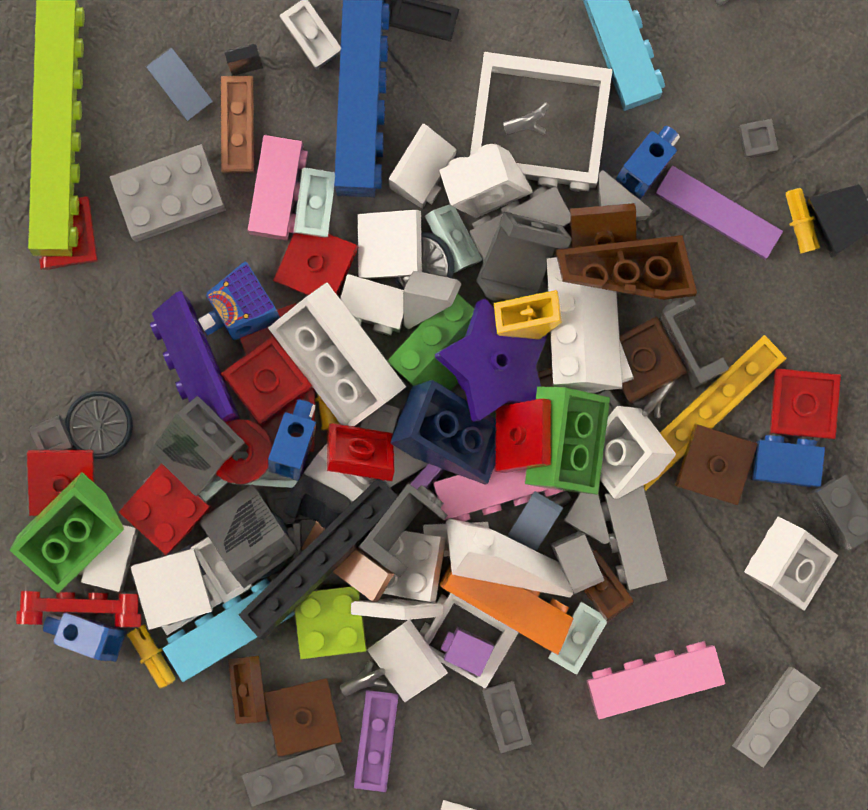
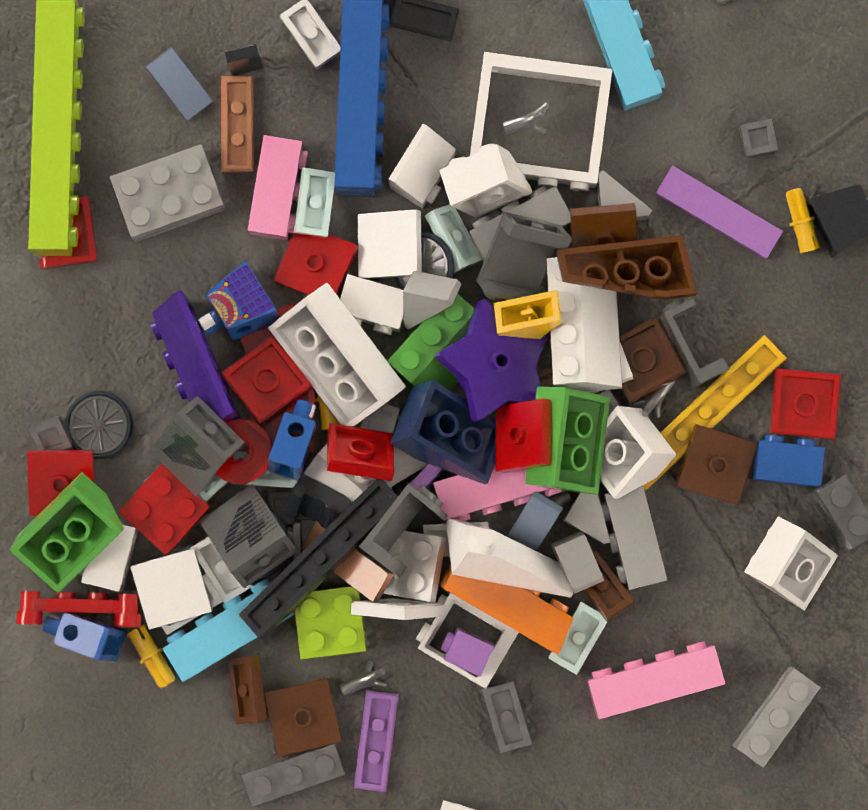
white tile [367,620,448,702] -> none
blue torso [615,126,680,200] -> none

